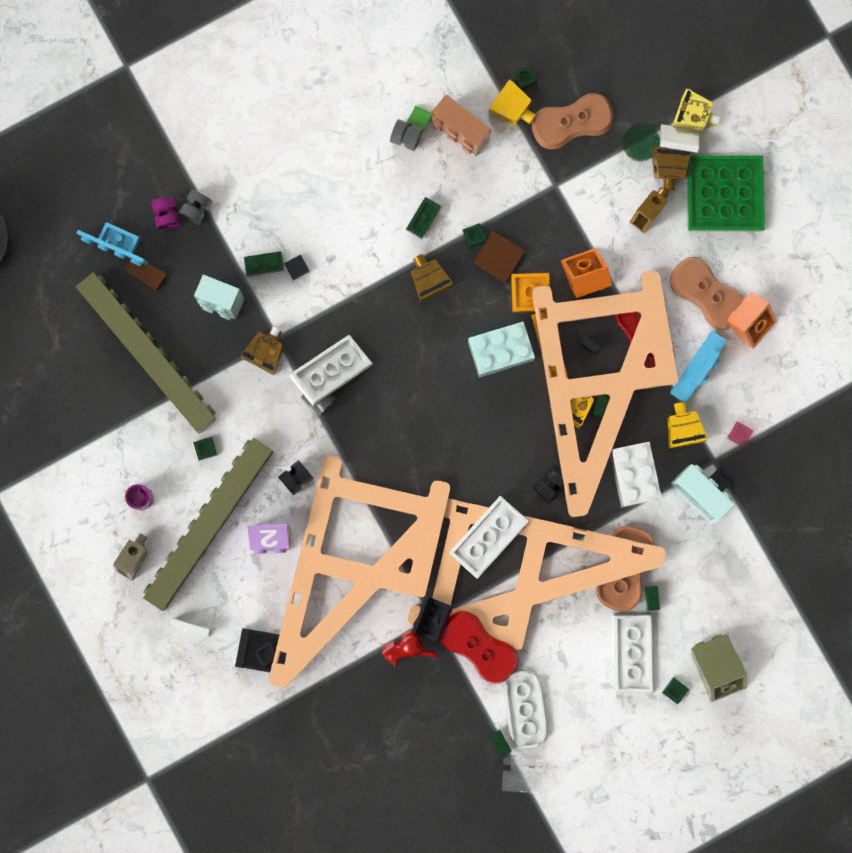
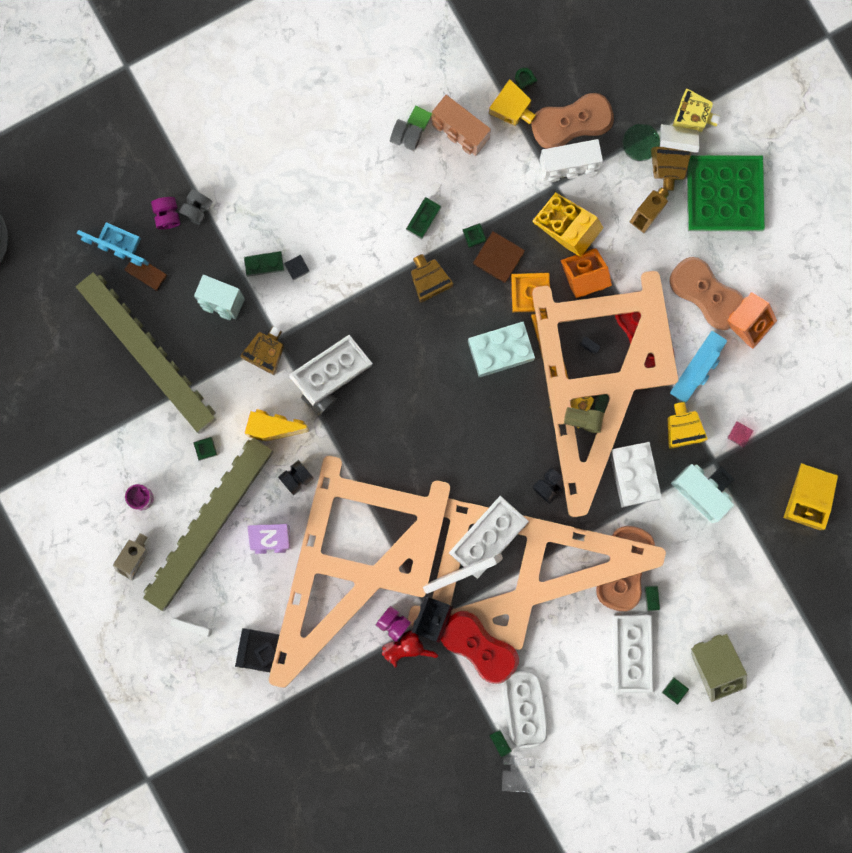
none -> yellow slope [244,409,309,442]
none -> magenta wheel [375,606,412,642]
none -> white tile [423,552,503,594]
none -> yellow slope [533,192,604,257]
none -> white brick [539,139,603,182]
none -> olive piece [564,407,604,433]
none -> yellow slope [783,463,838,530]

